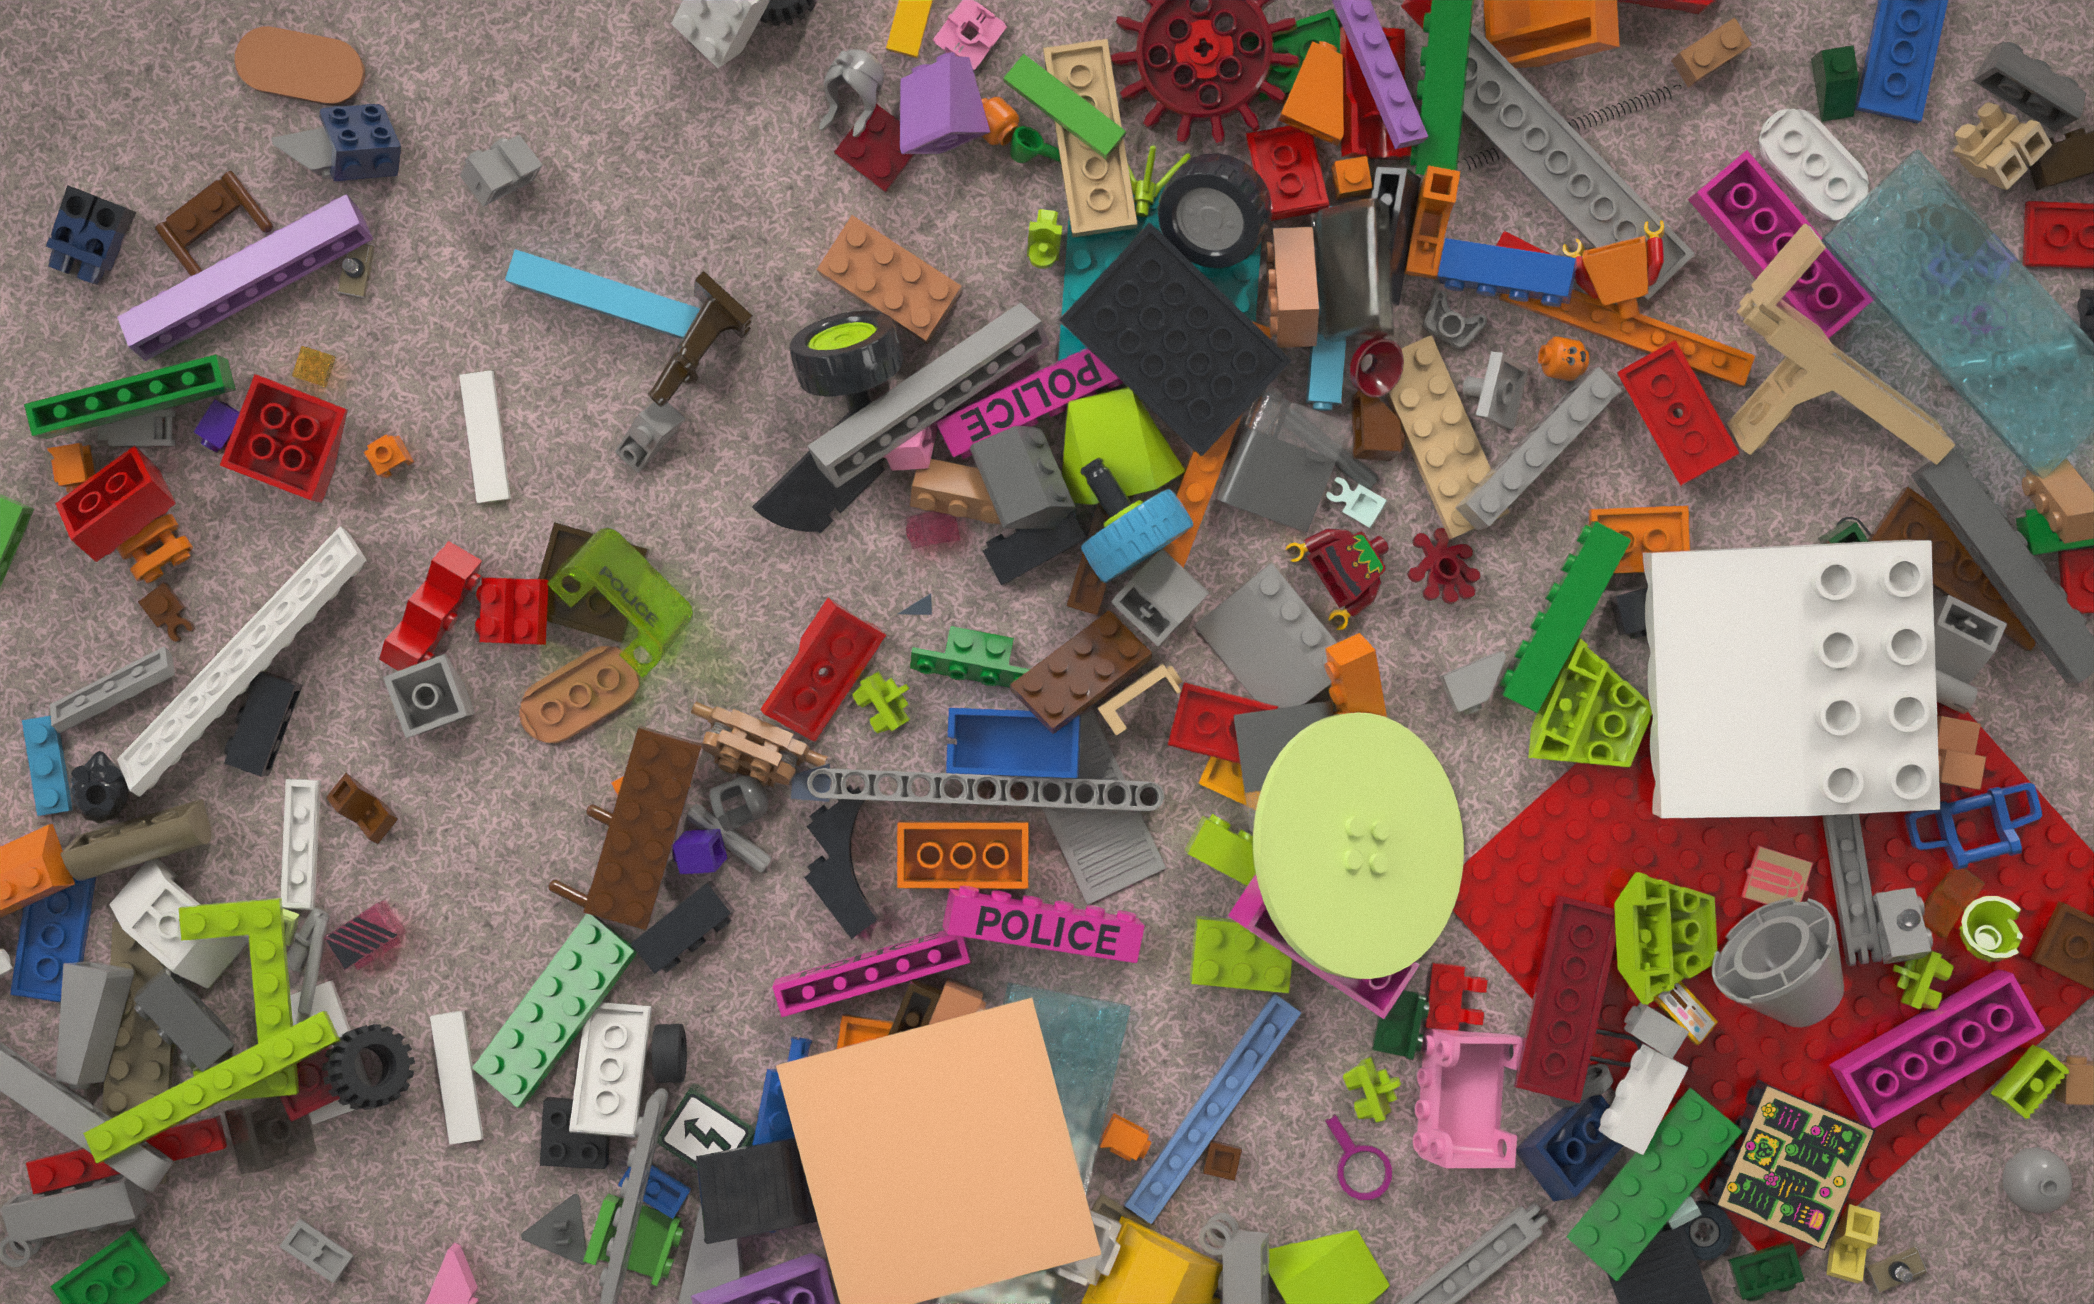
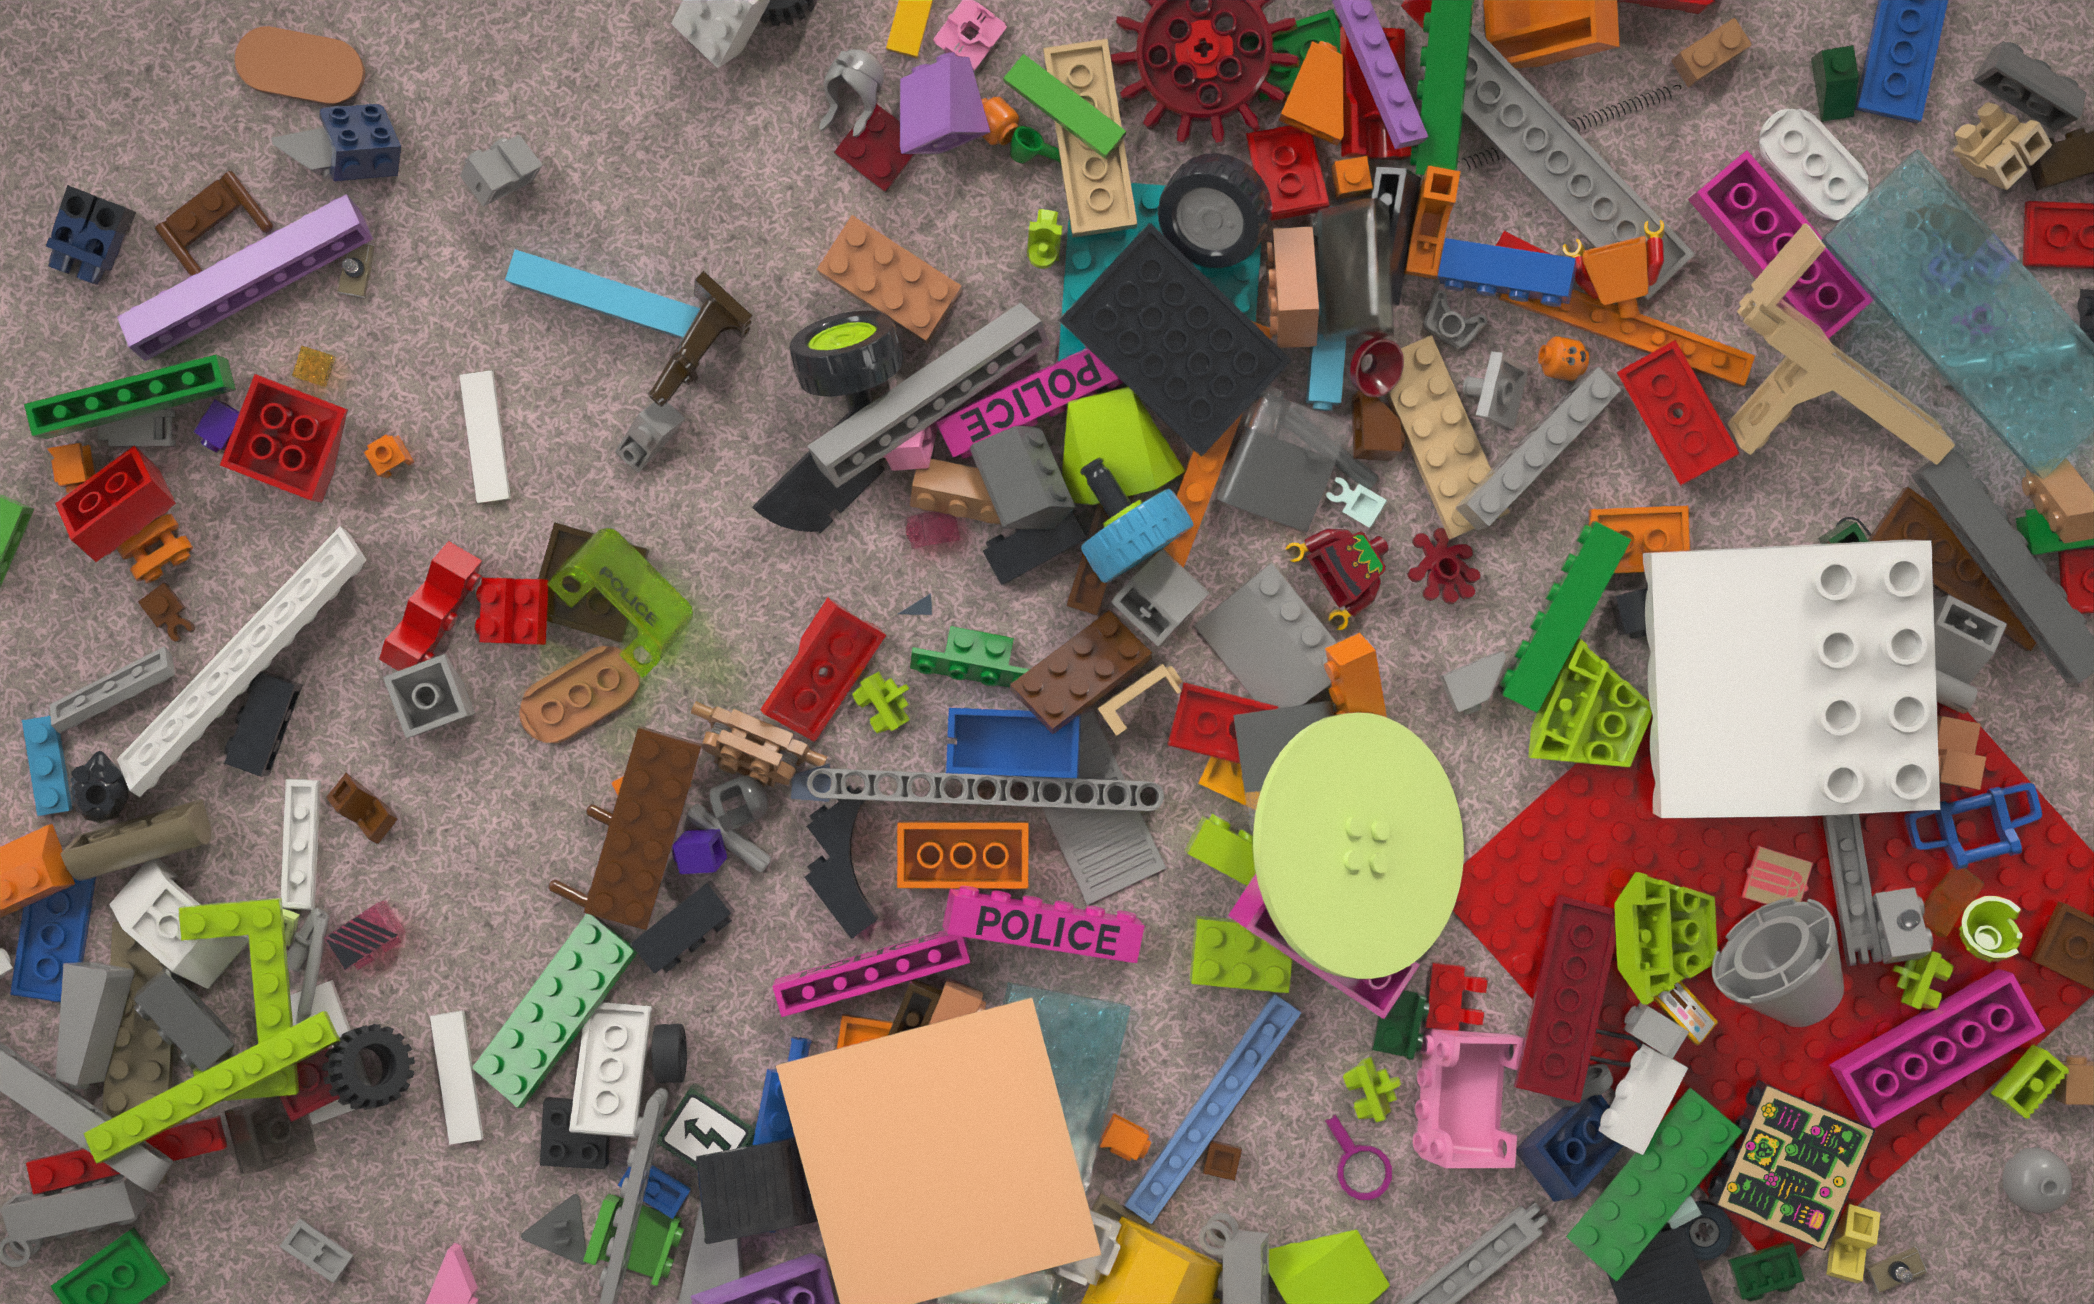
lime plant [1128,145,1191,217] -> none

